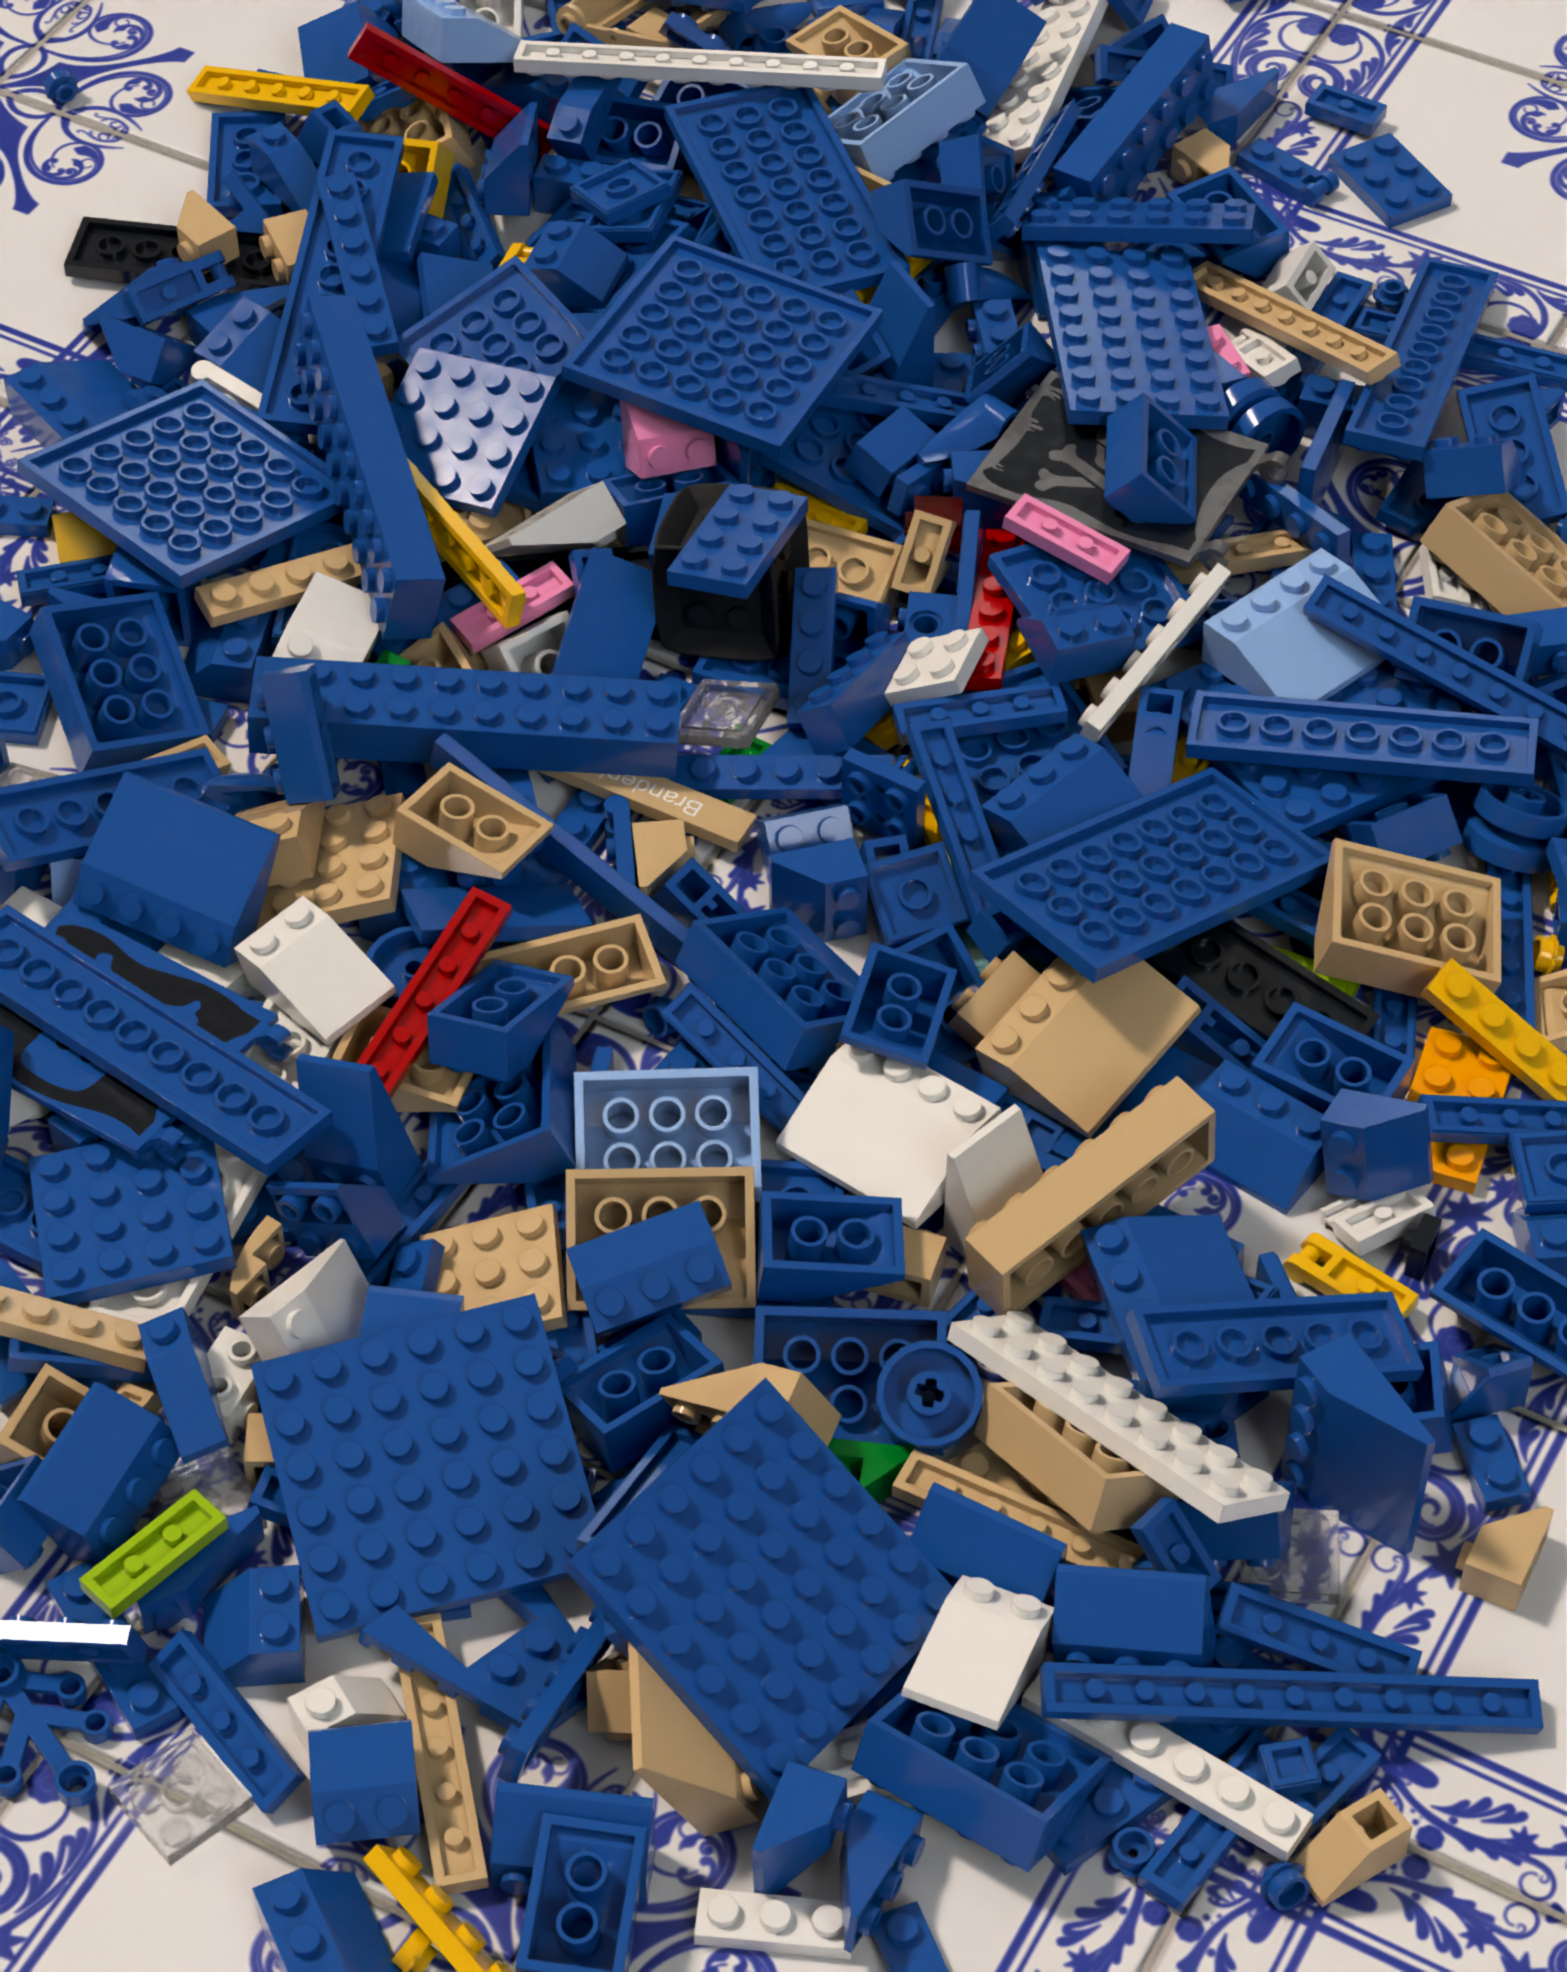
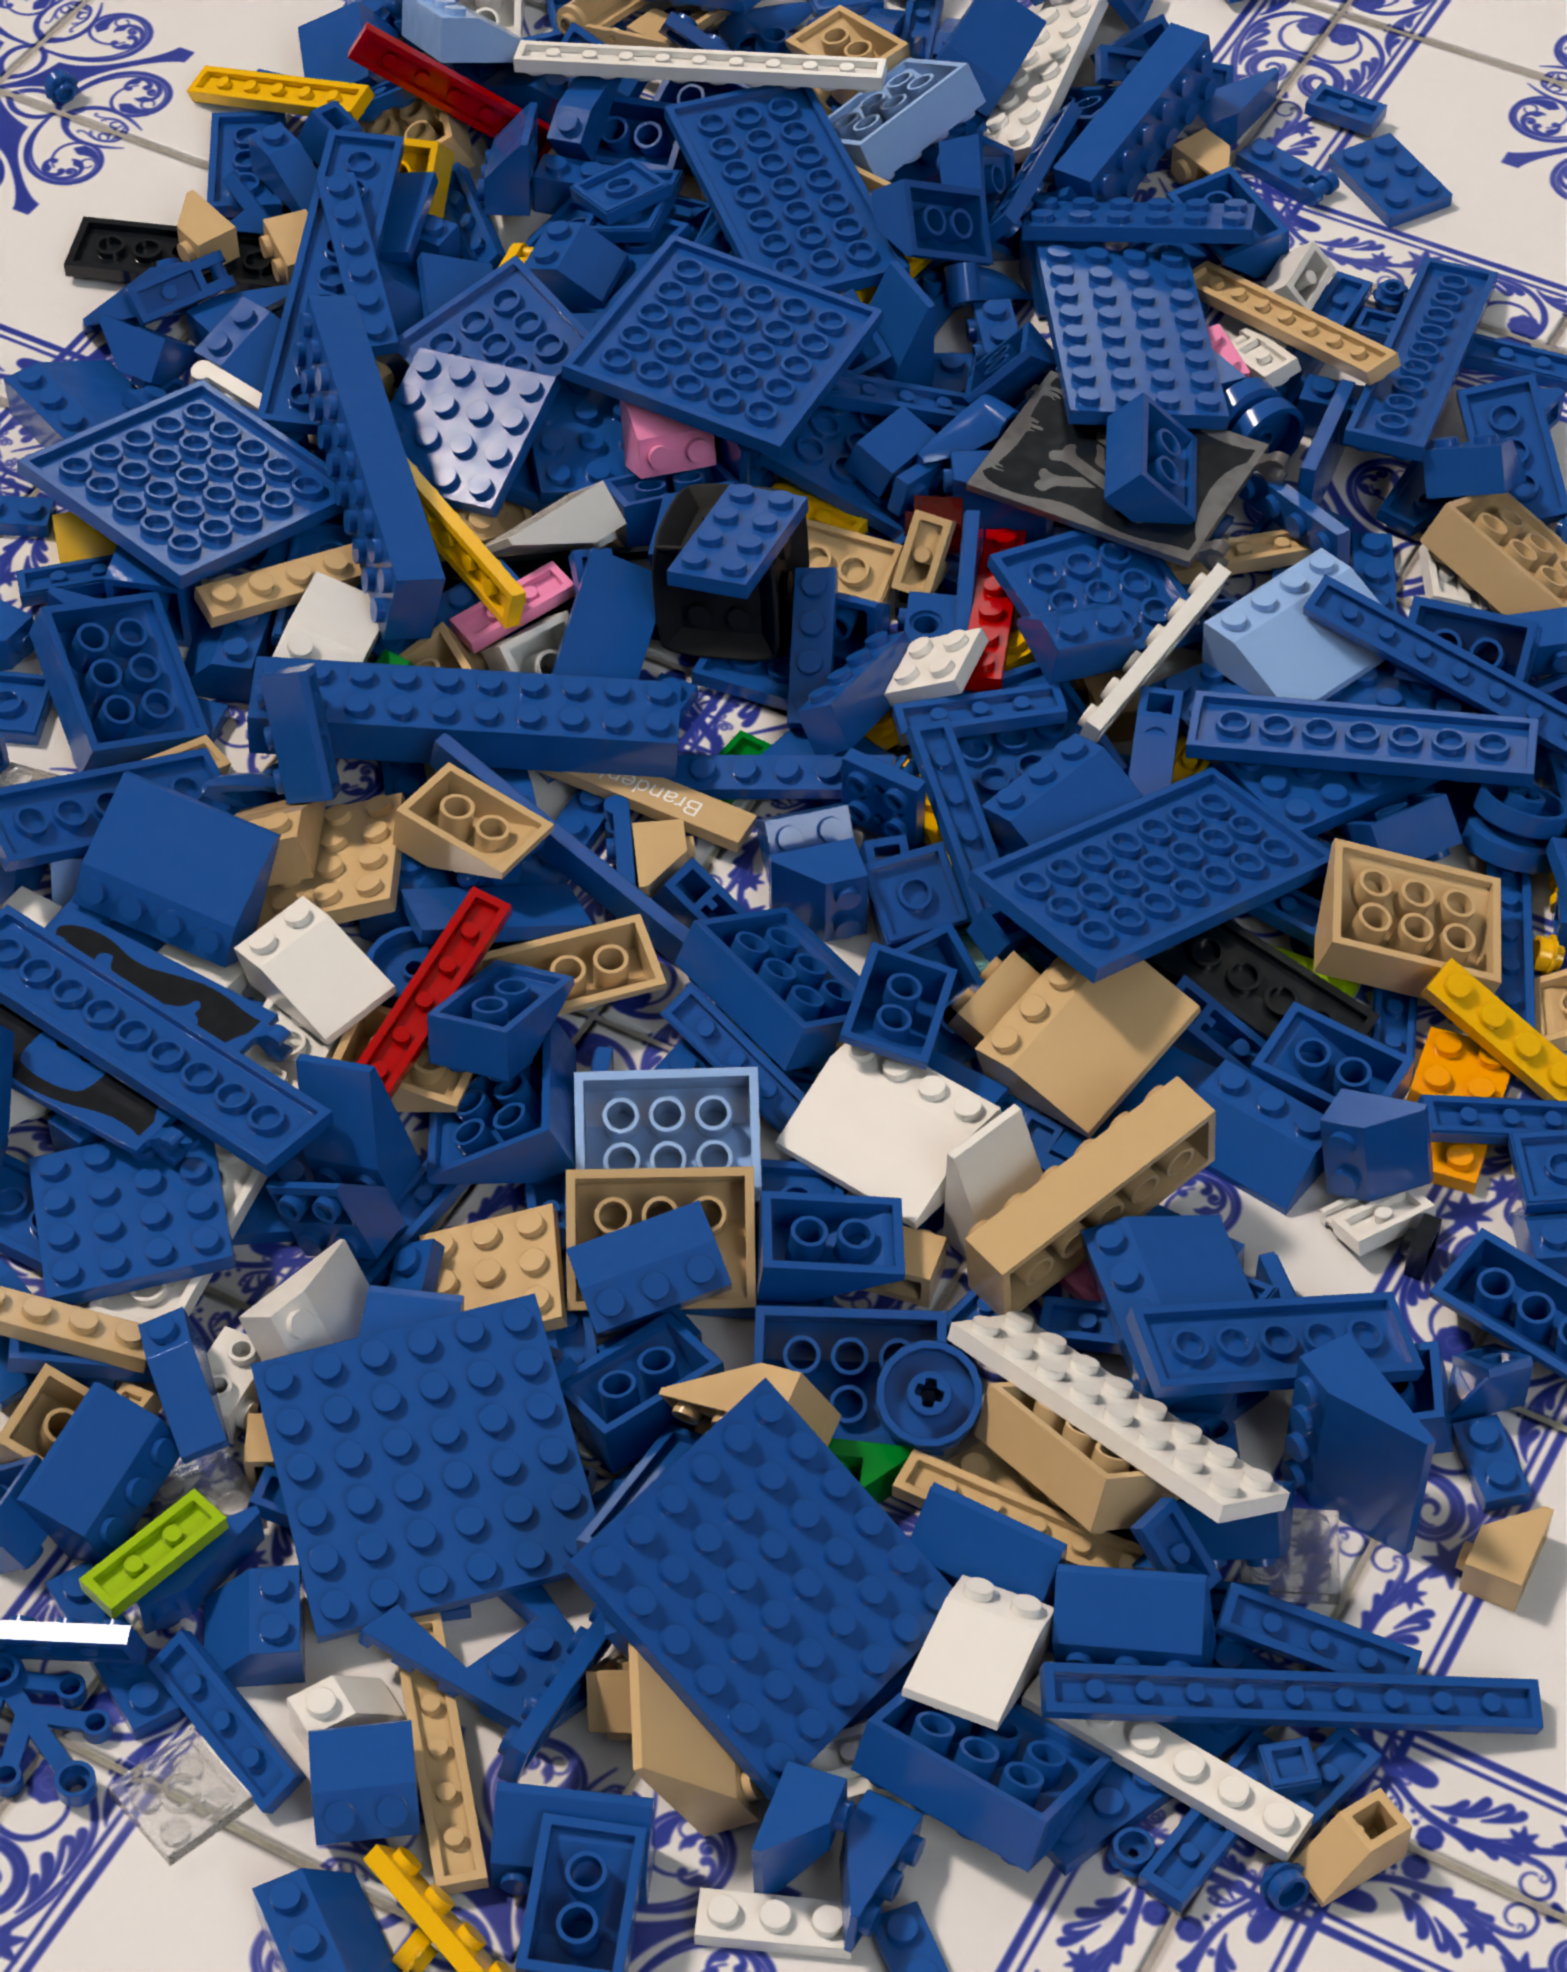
tan slope [229,1215,286,1321] -> none
blue plate [643,996,678,1038] -> none
clear plate [678,679,781,749] -> none
bright pink plate [1002,493,1131,585] -> none
yellow plate [1282,1232,1419,1320] -> none

